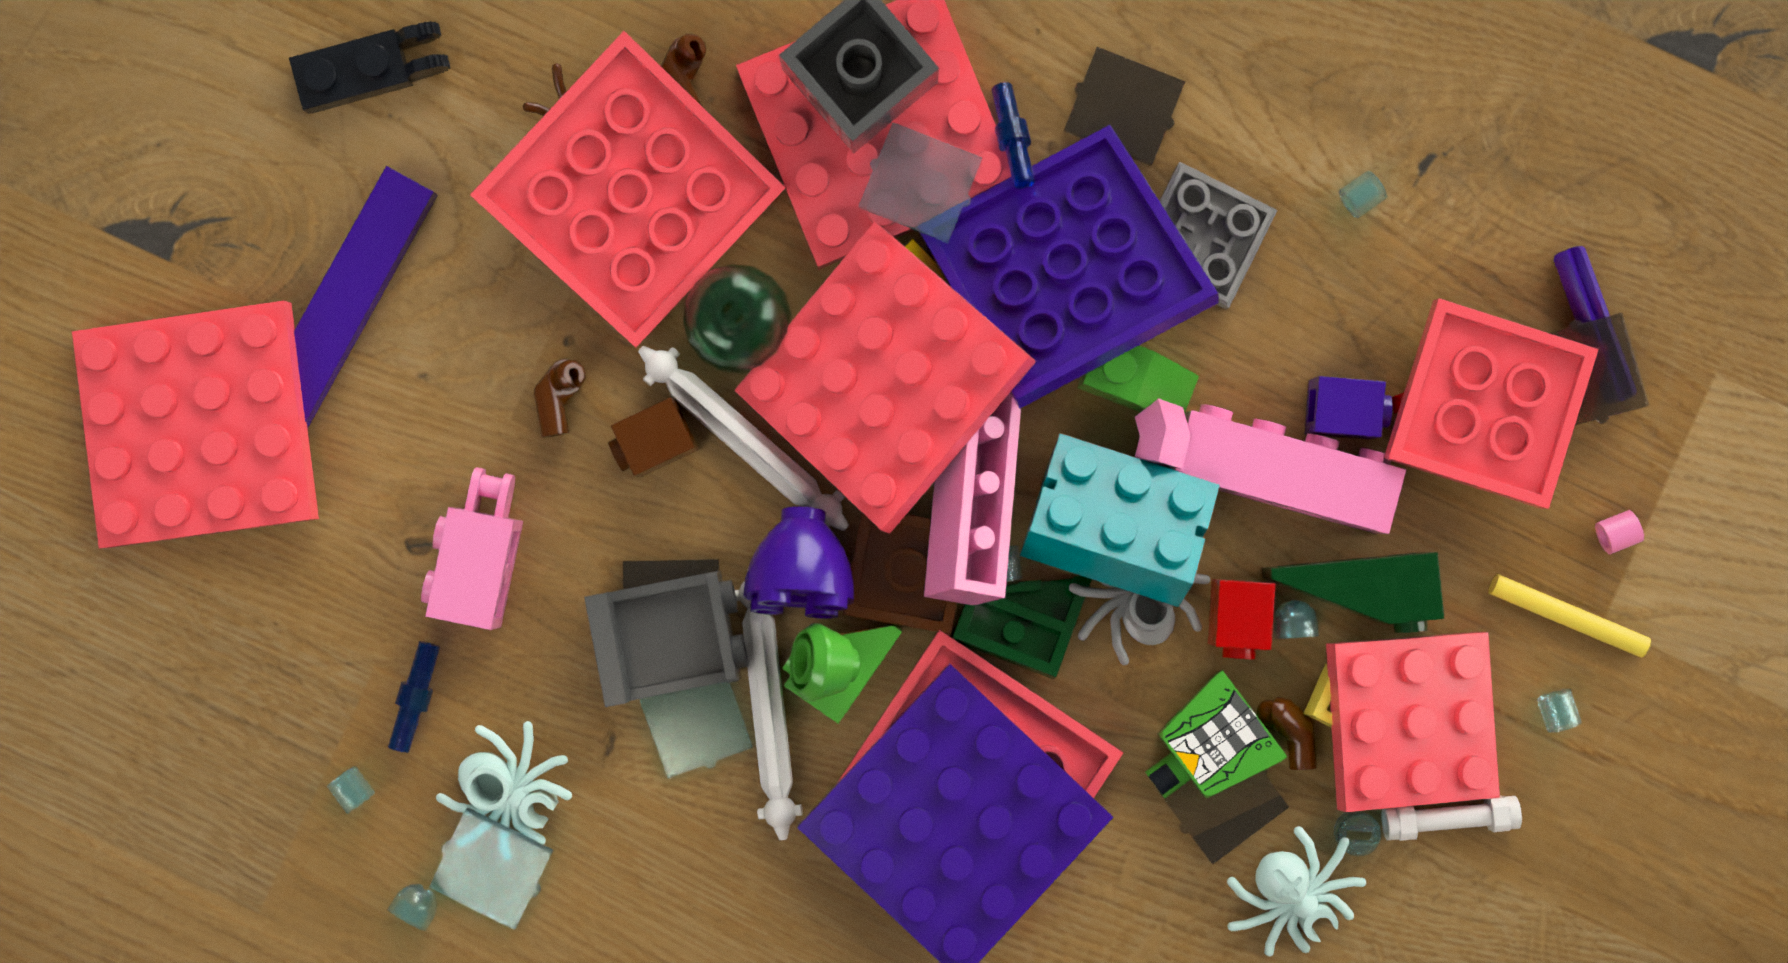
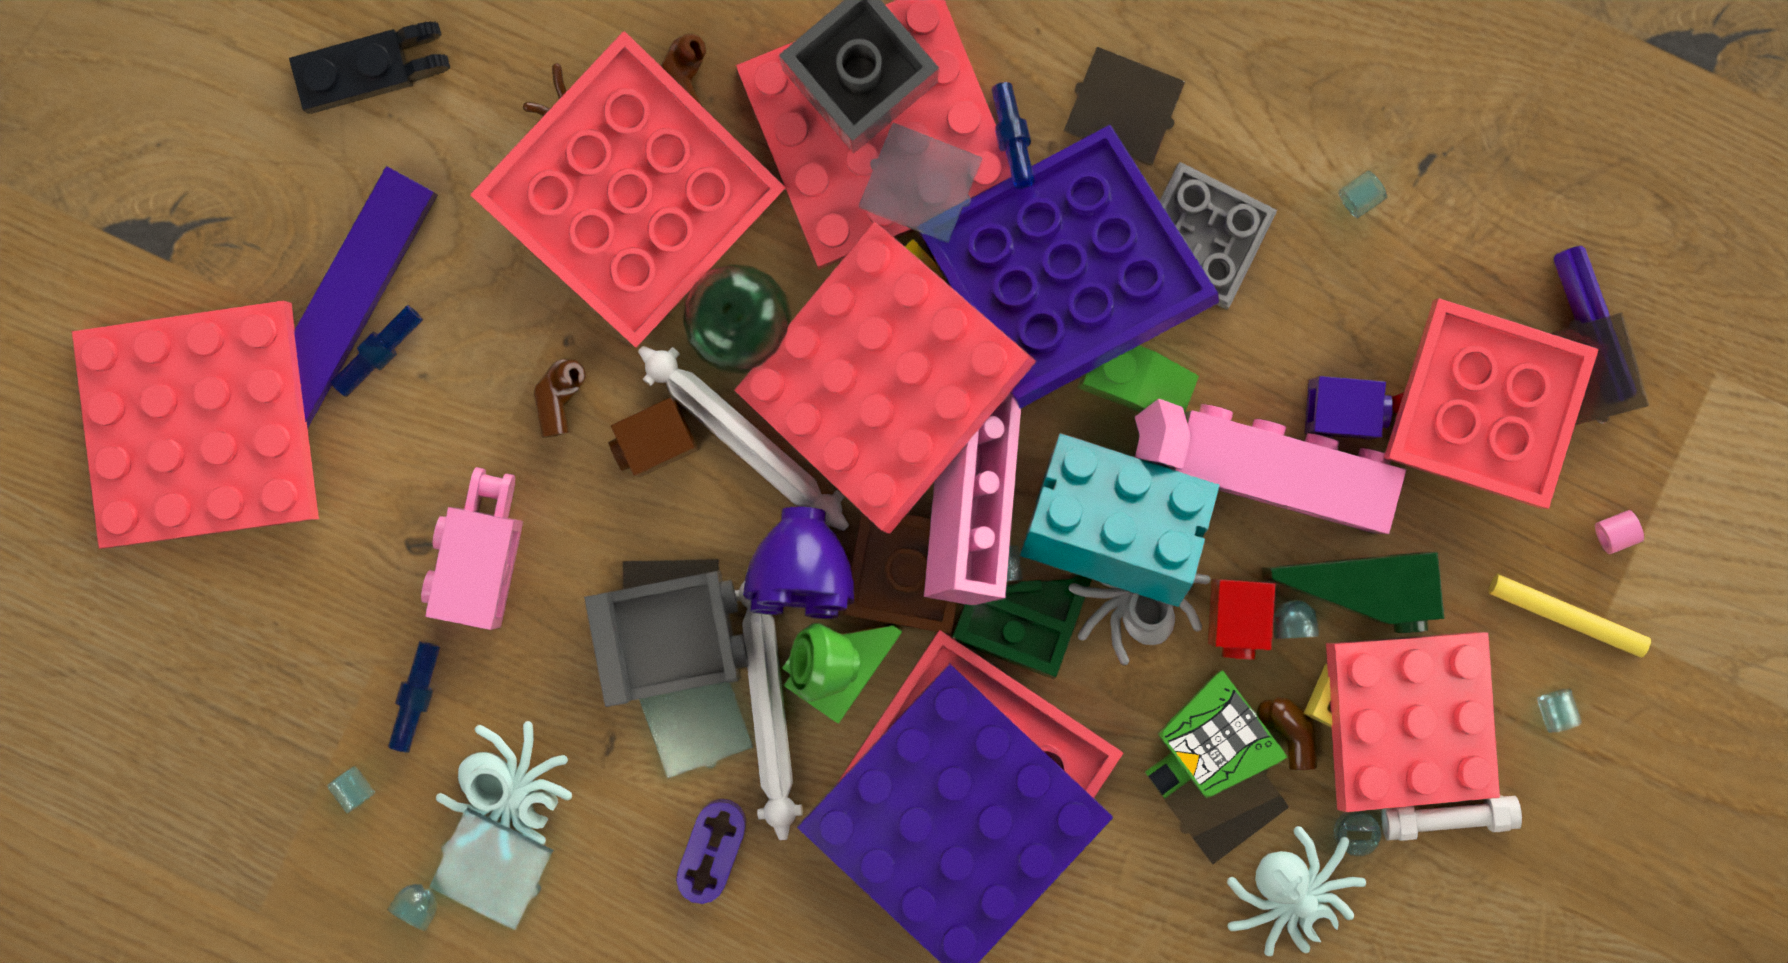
none -> clear blue bar [331,305,423,397]
none -> dark purple beam [676,799,747,904]

